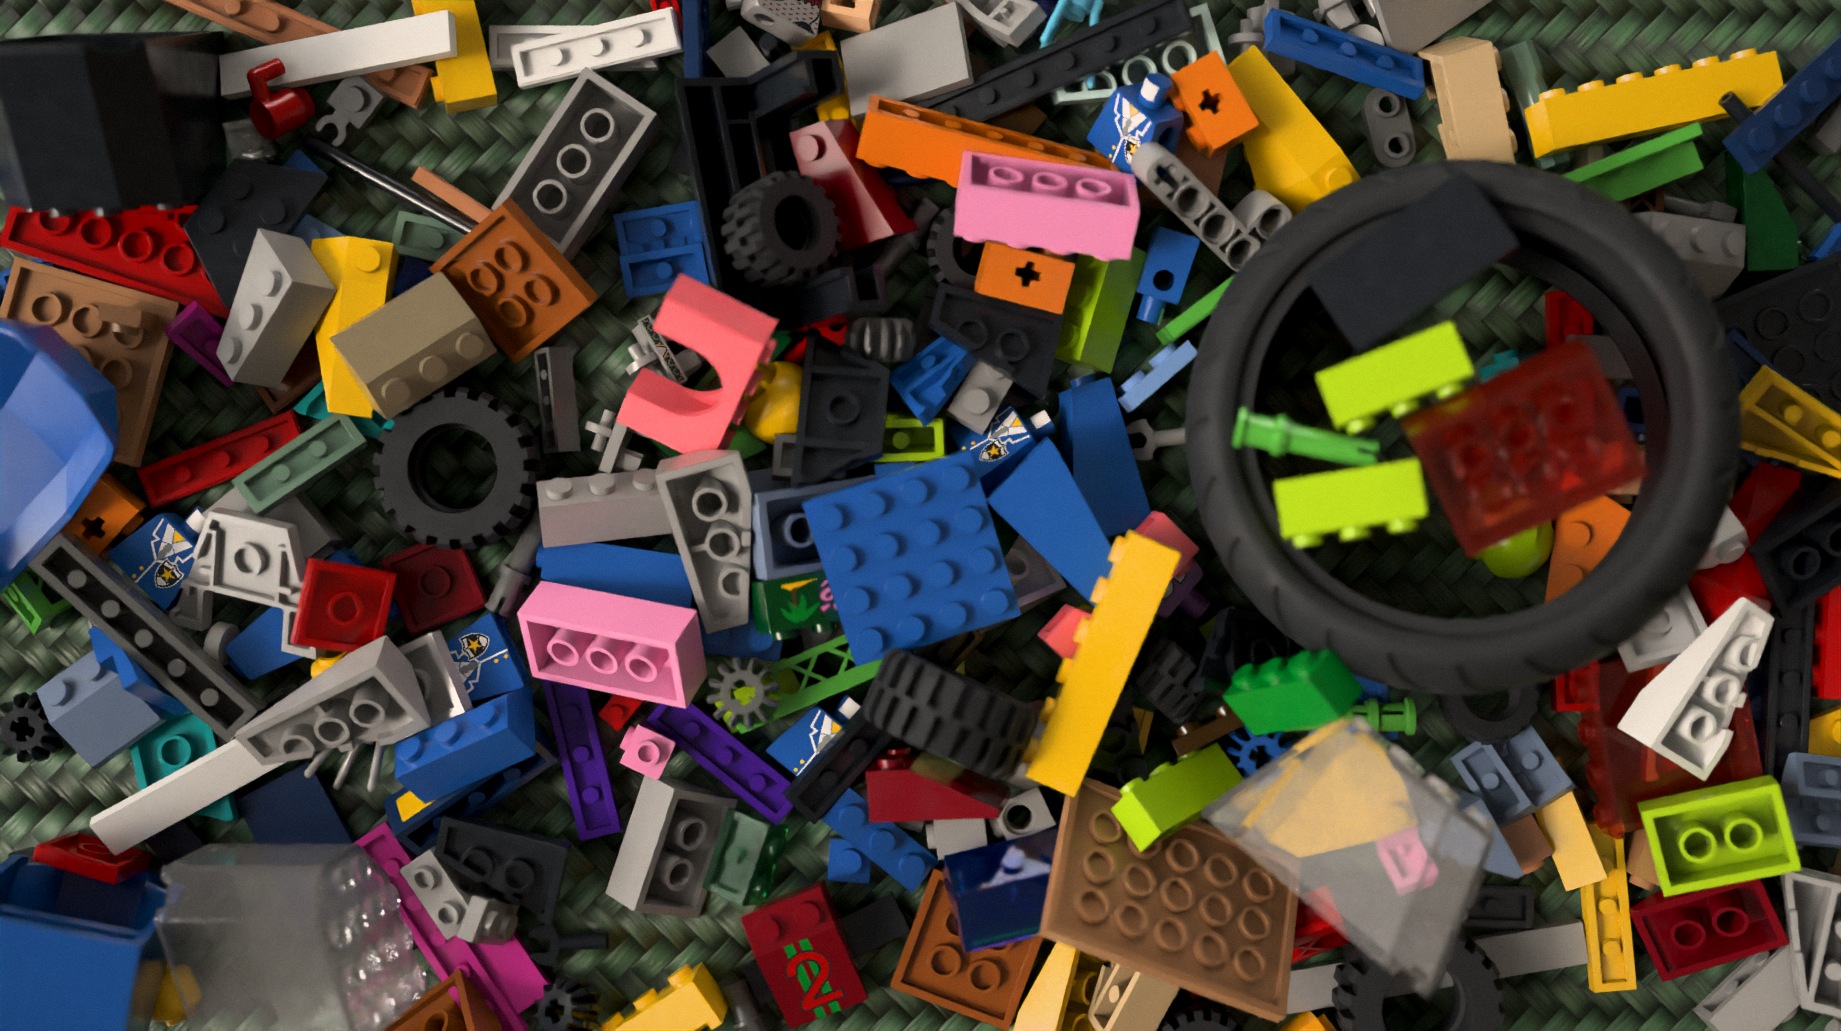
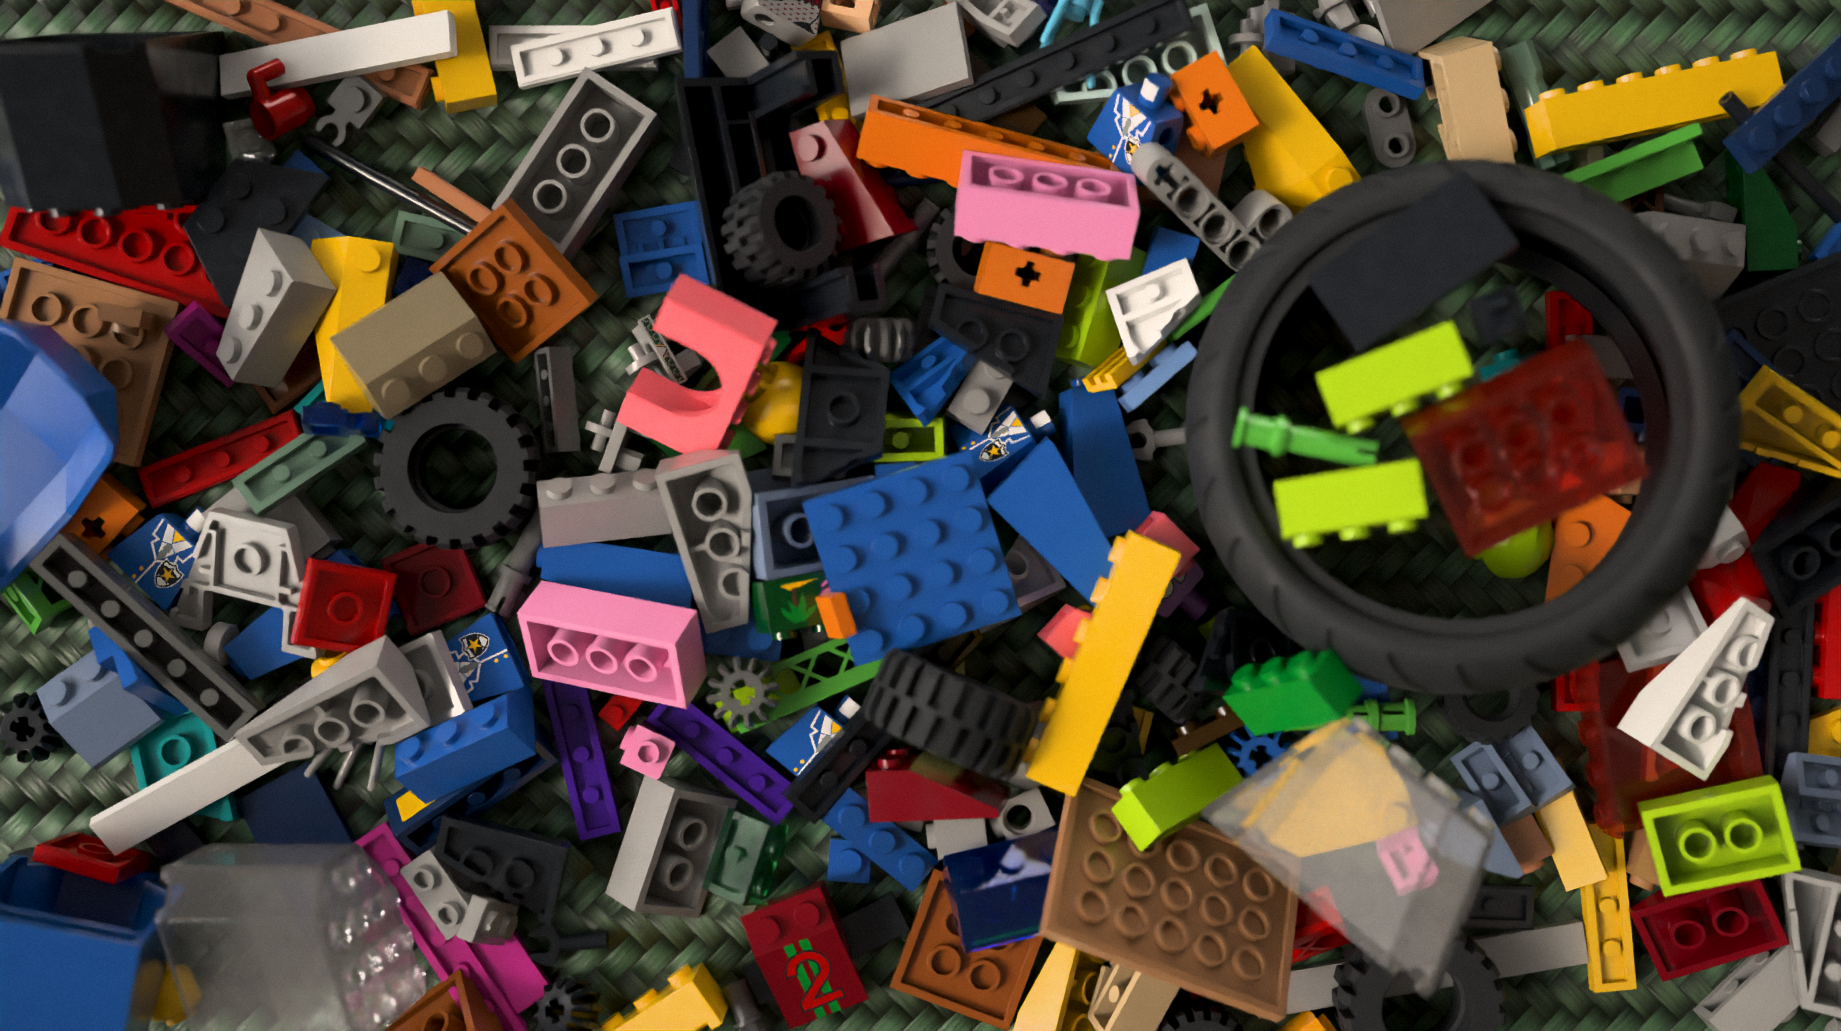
none -> clear blue plate [301,401,381,438]
none -> orange tile [815,592,857,639]
none -> yellow tile [1082,338,1168,393]
none -> white wing [1106,258,1203,366]
none -> black tile [1466,284,1530,346]

